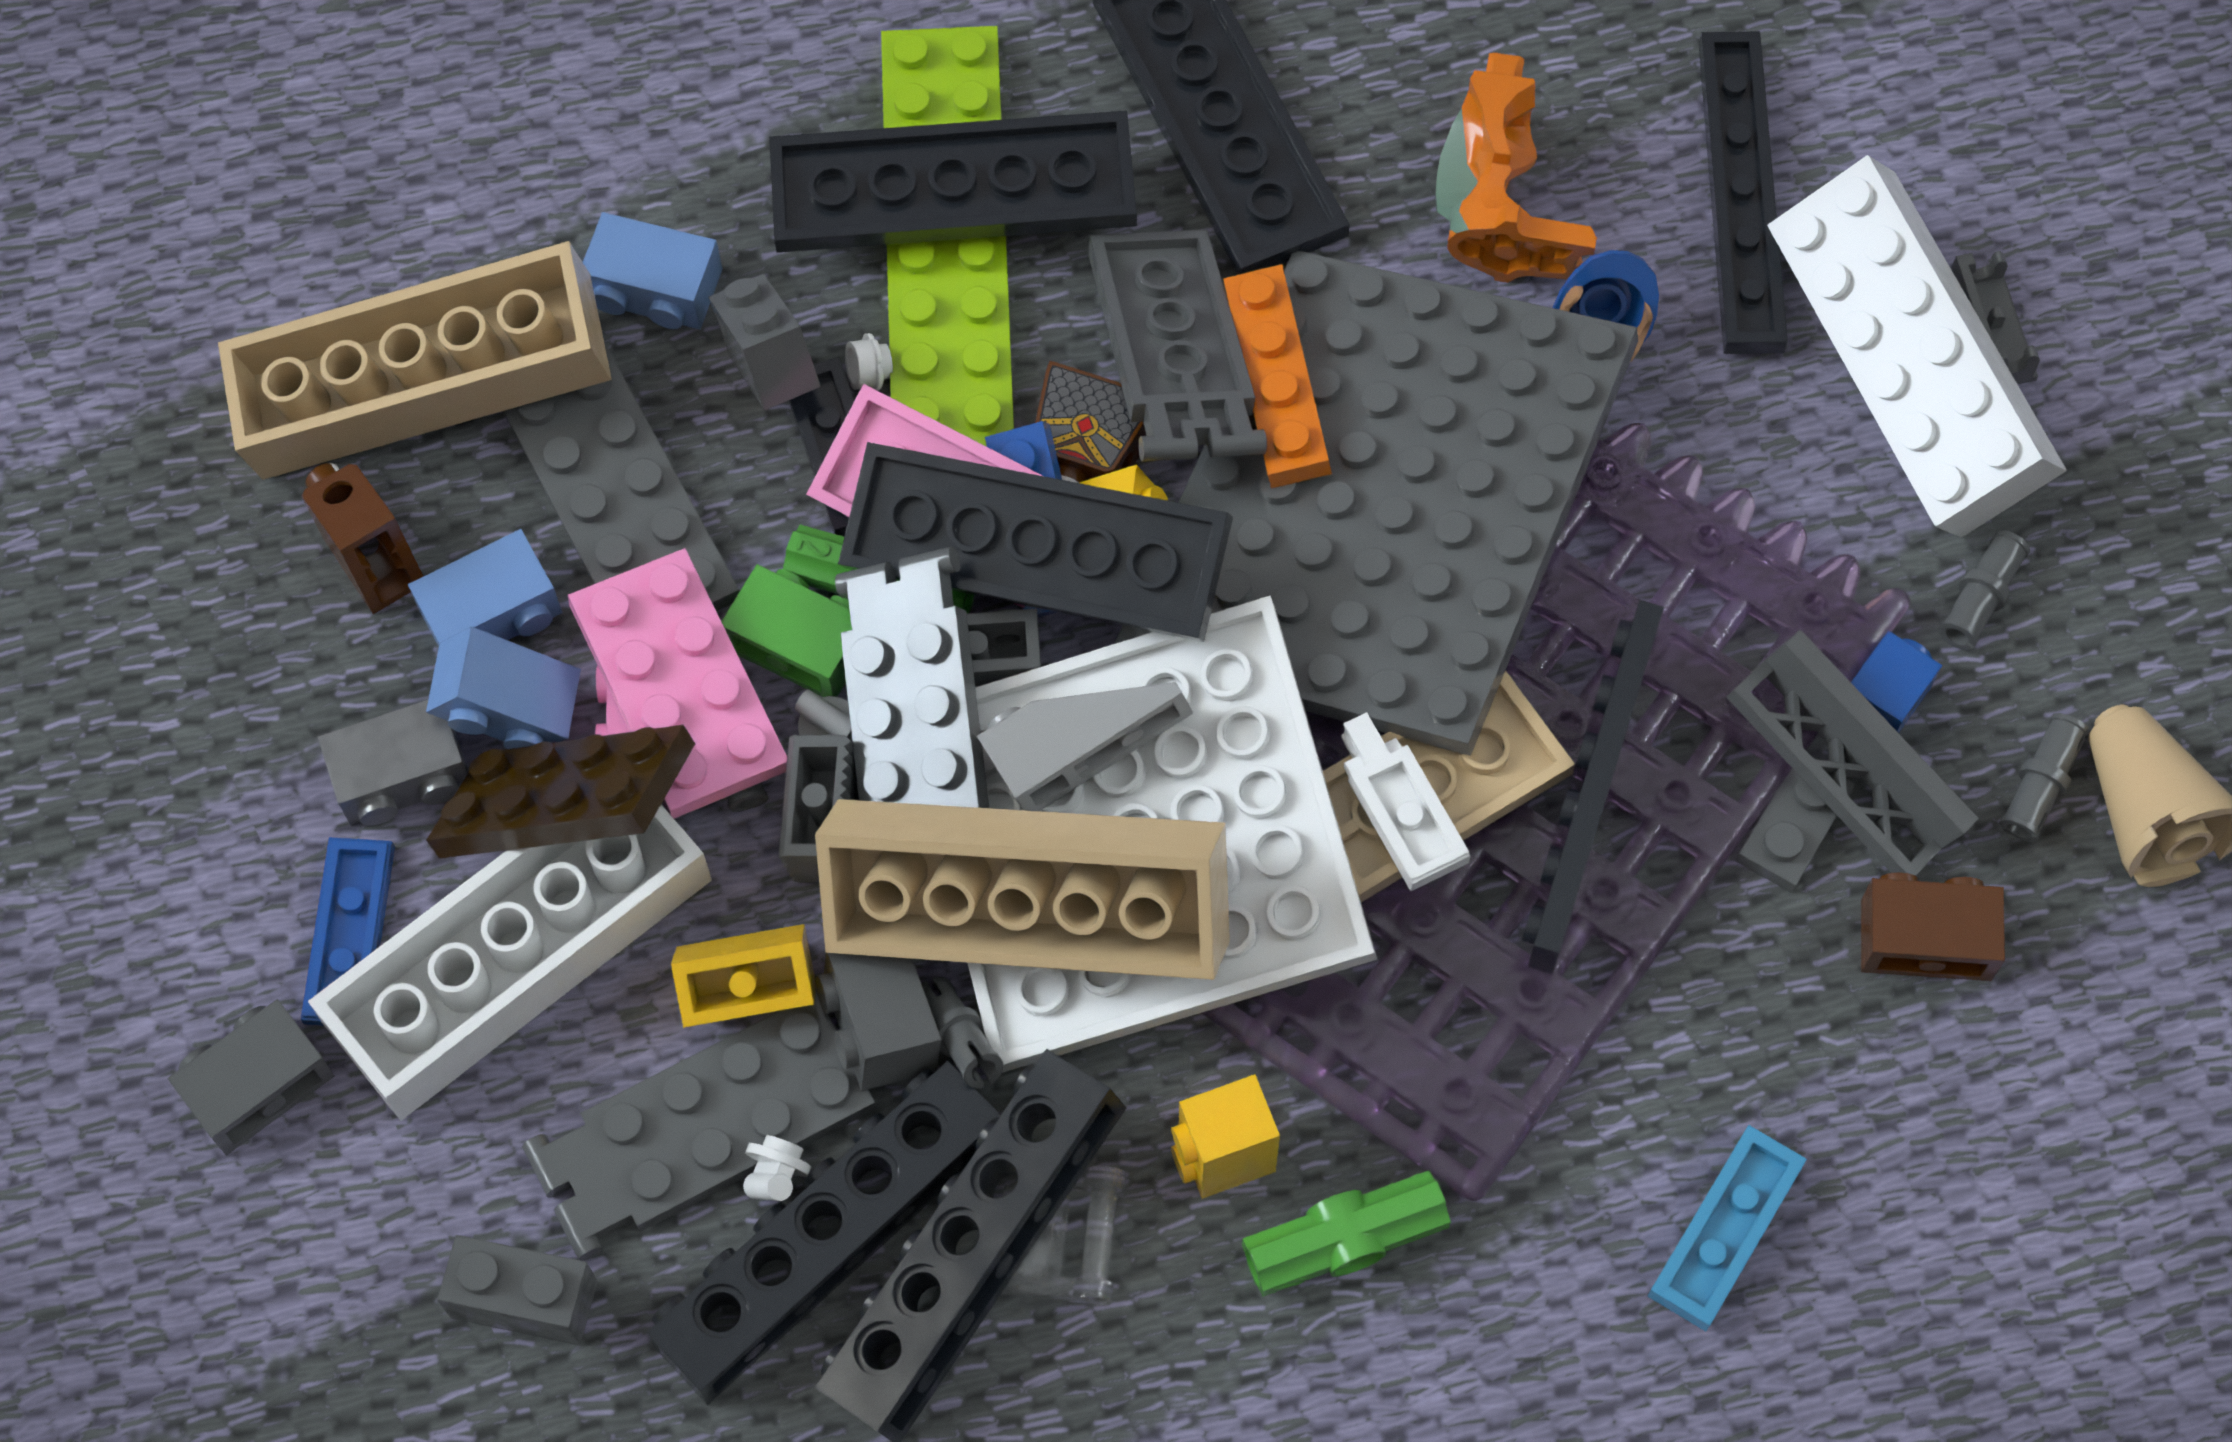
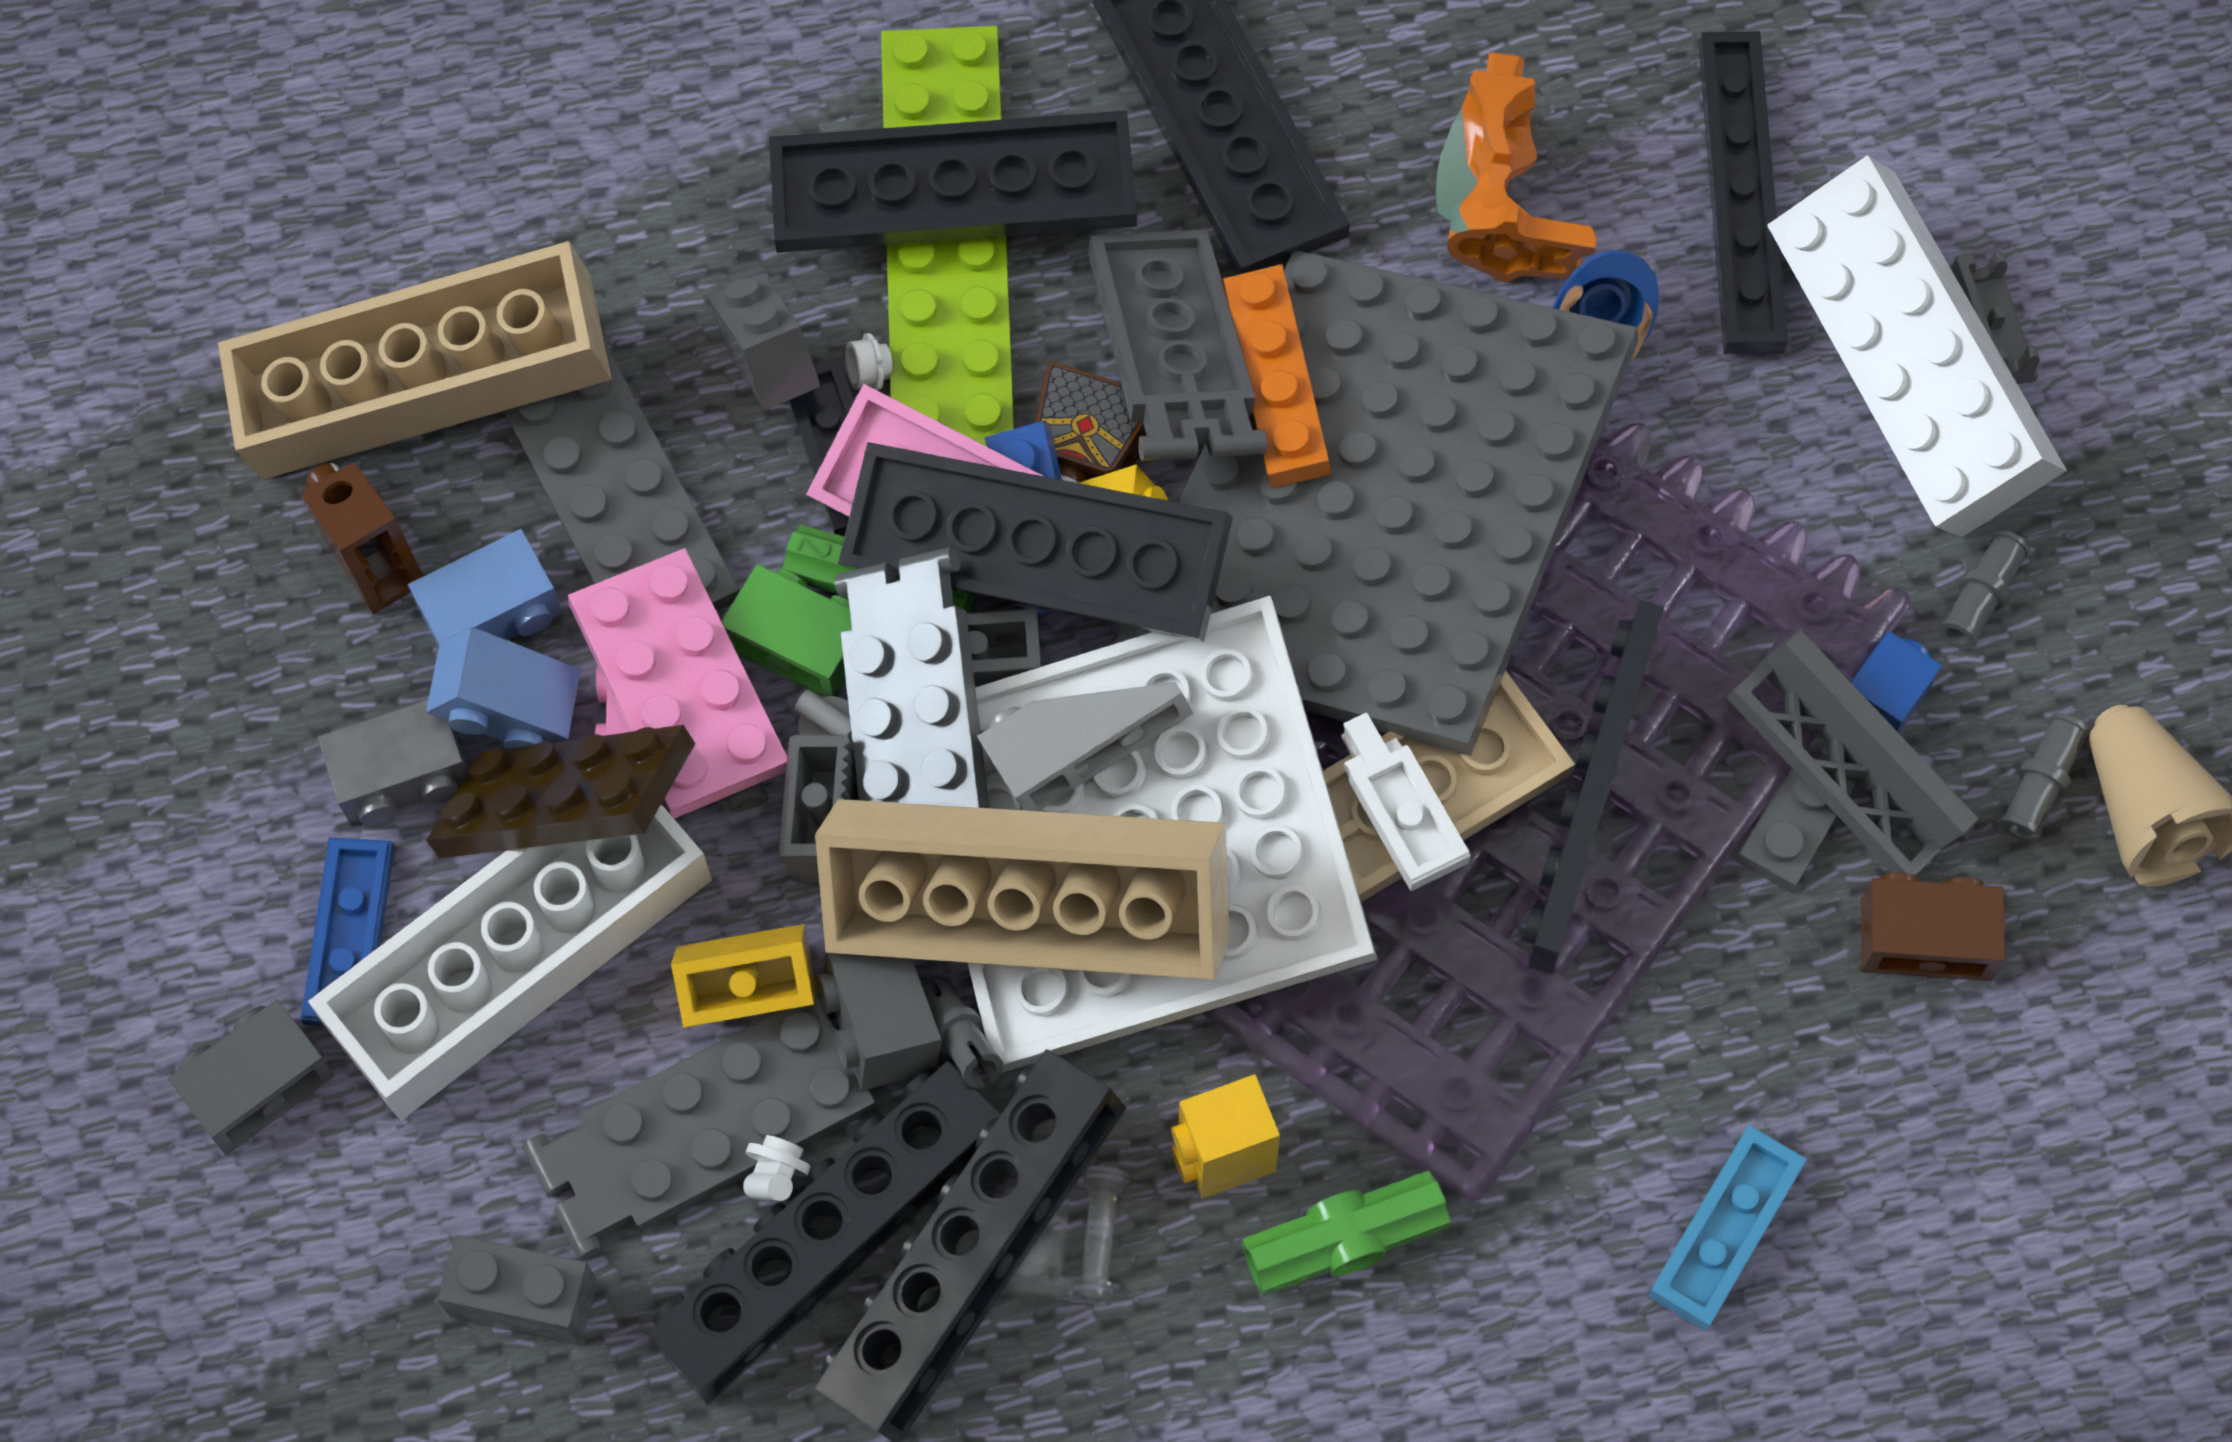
medium blue brick [583,212,723,329] -> none

